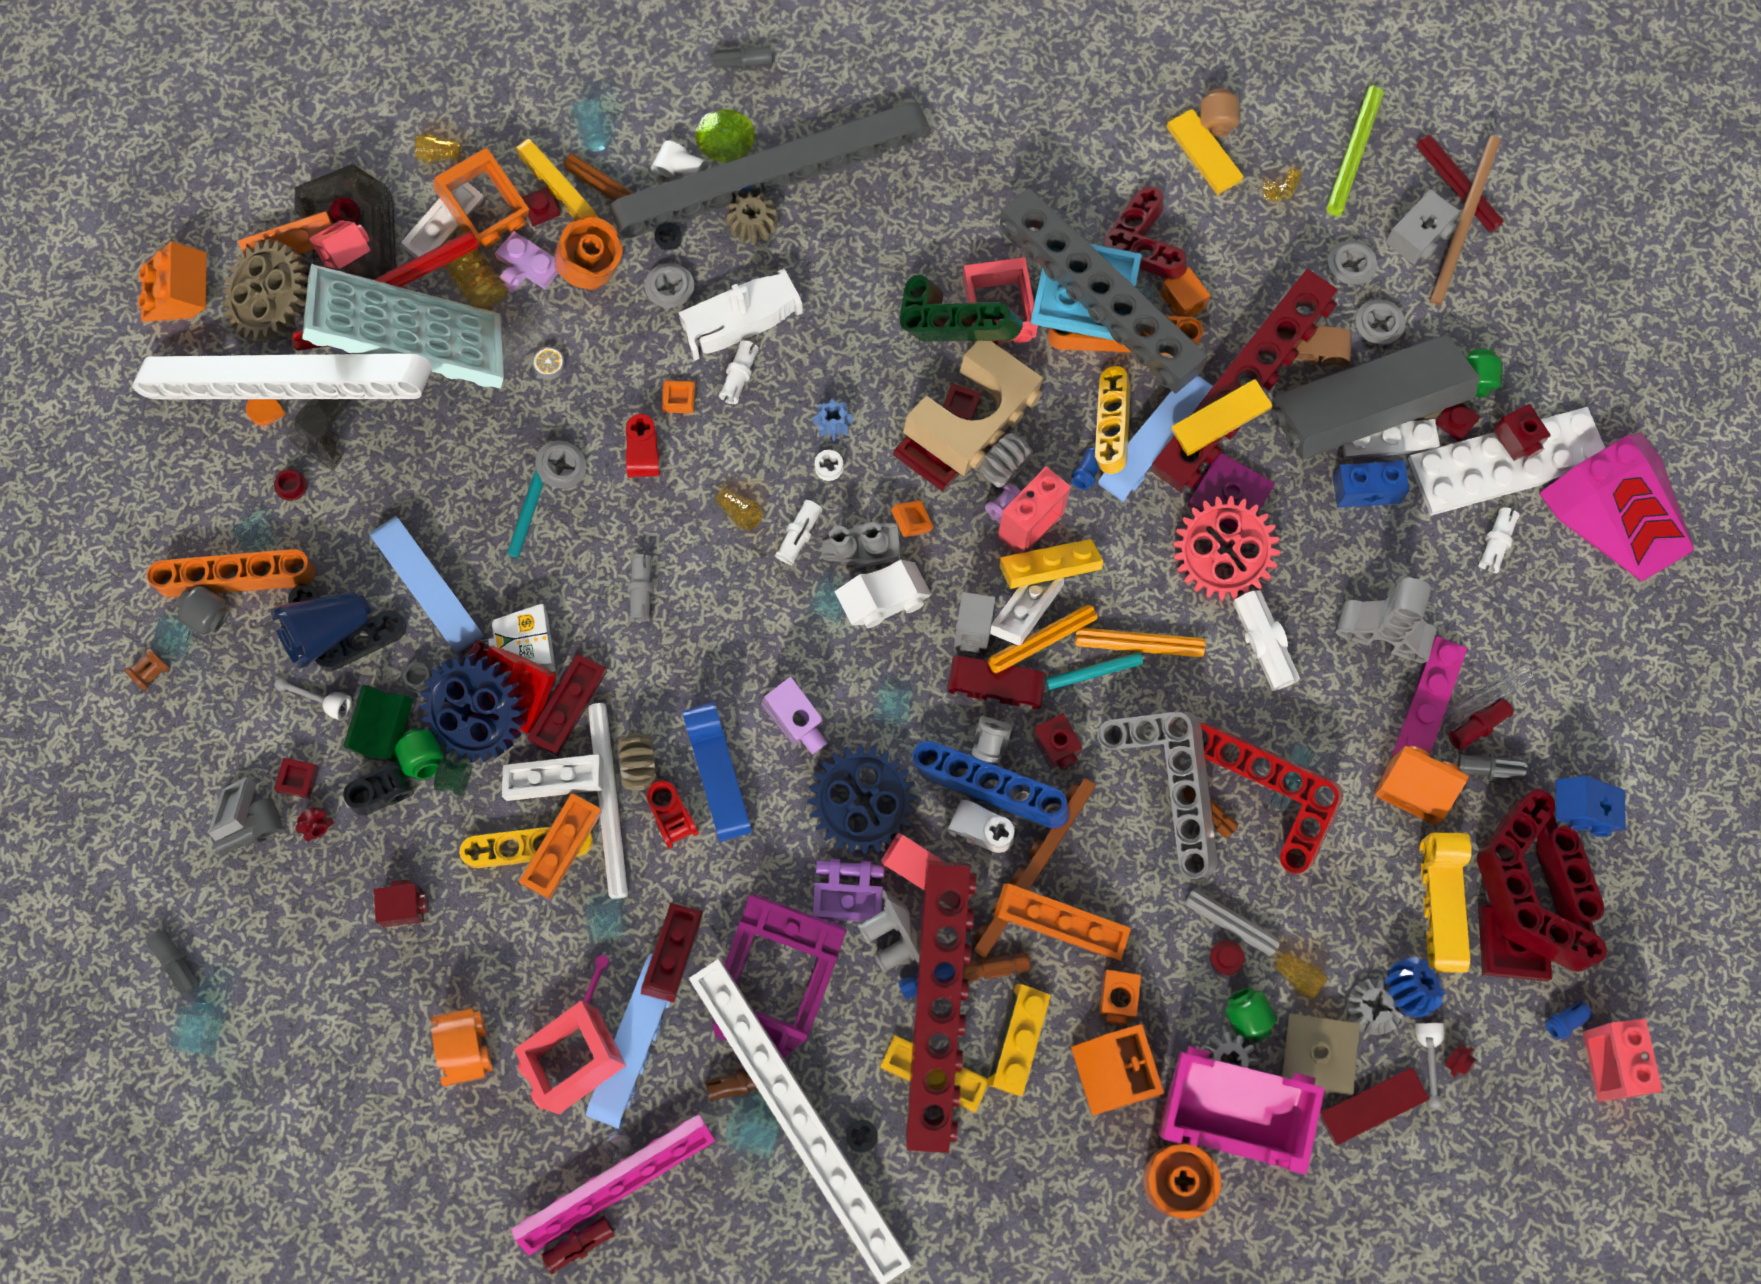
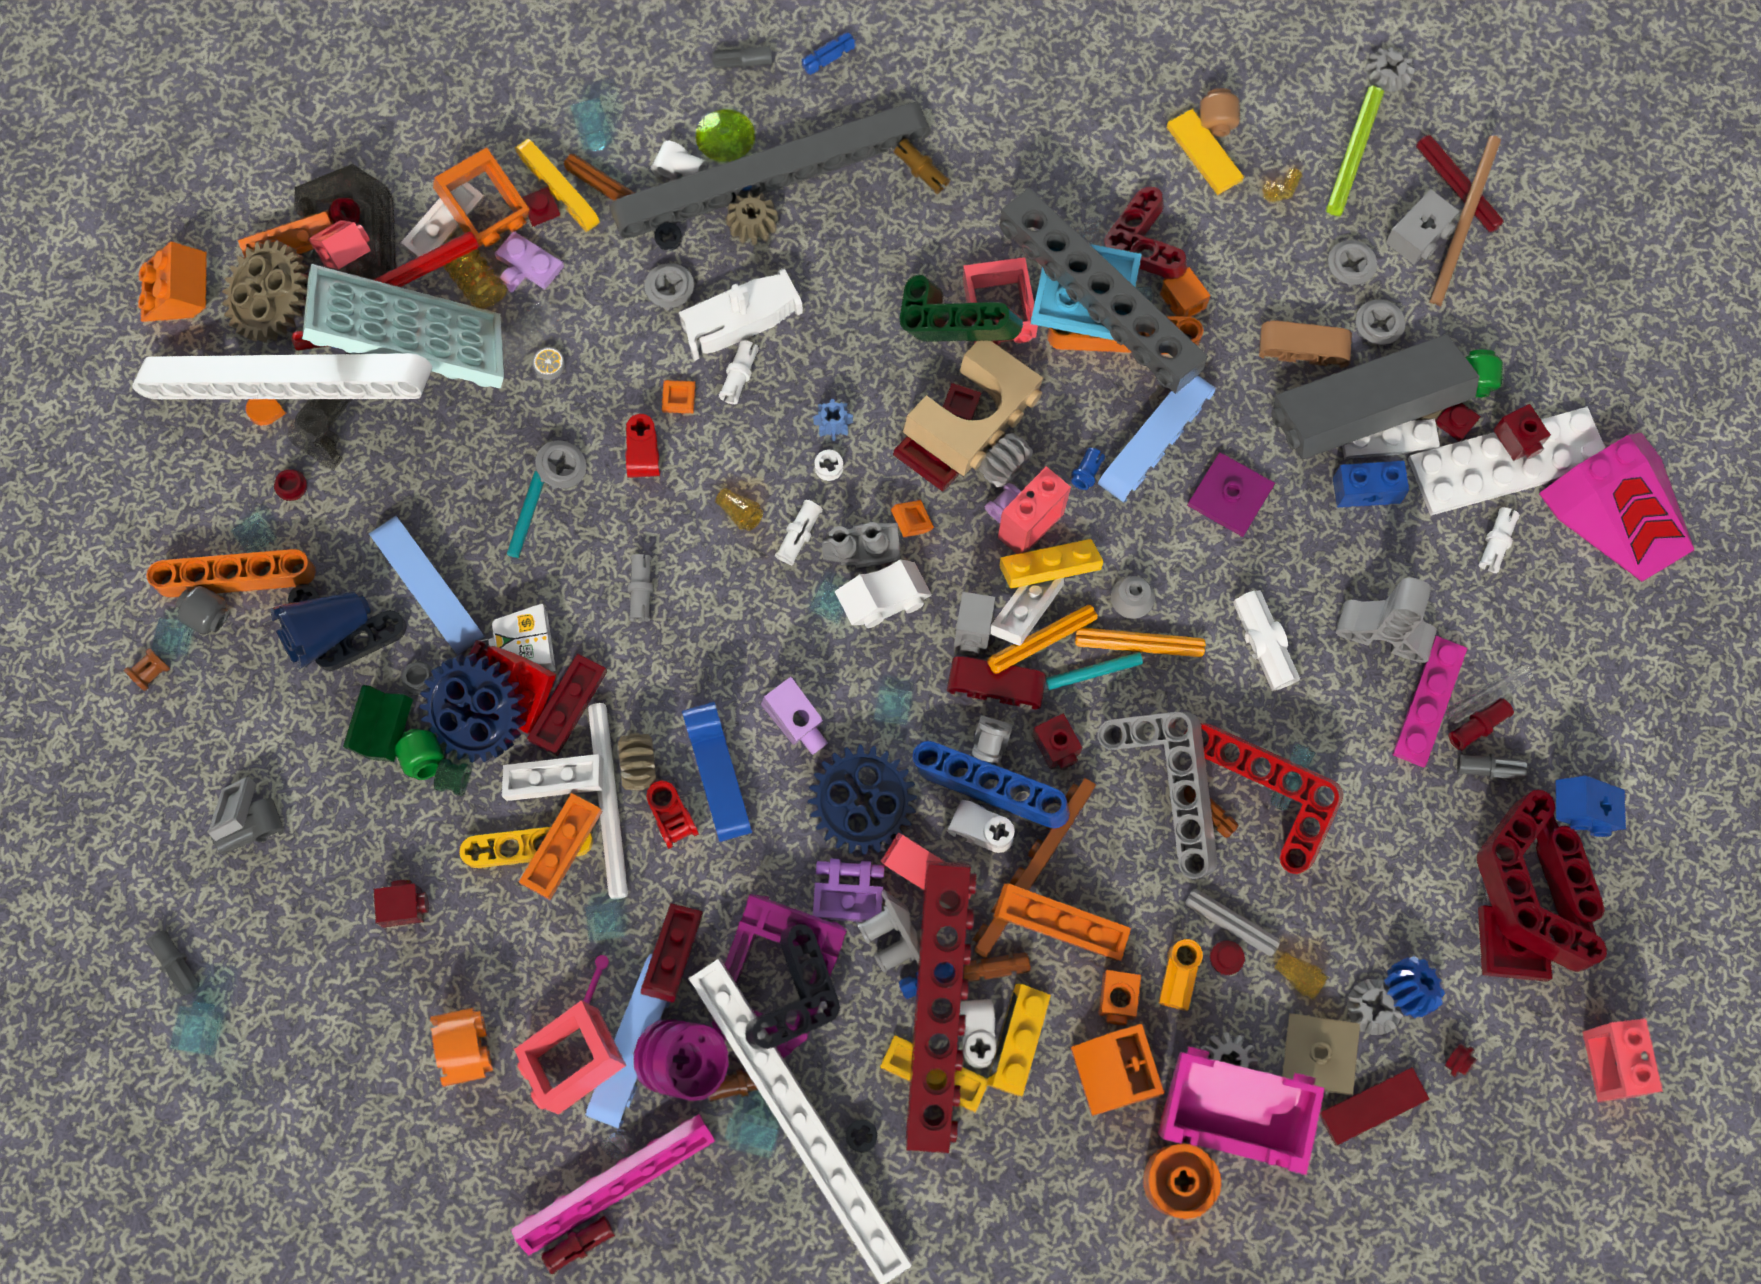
dark red plate [274,758,319,799] -> none
hinge [275,678,352,721] -> none
dark red plate [295,807,334,841] -> none
black piece [343,761,414,815] -> none
clear yellow cone [415,132,460,163] -> none
orange brick [555,216,623,290] -> none
yellow beam [1095,366,1131,474] -> none
dark red brick [1151,268,1338,493] -> none
yellow tile [1171,379,1272,456] -> none
coral gear [1173,496,1280,602] -> none
green head [1225,987,1277,1043] -> none
orange slope [1374,745,1469,826] -> none
hinge [1415,1023,1444,1109] -> none
yellow beam [1419,833,1471,972] -> none
blue pin [1545,1000,1593,1040] -> none
none -> magenta wheel [634,1019,728,1101]
none -> black beam [745,924,840,1050]
none -> blue axle [801,32,855,75]
none -> pearl gold pin [894,139,950,194]
none -> white piece [960,999,996,1069]
none -> light grey cone [1110,576,1155,619]
none -> light orange piece [1158,939,1203,1011]
none -> light grey gear [1366,46,1415,91]

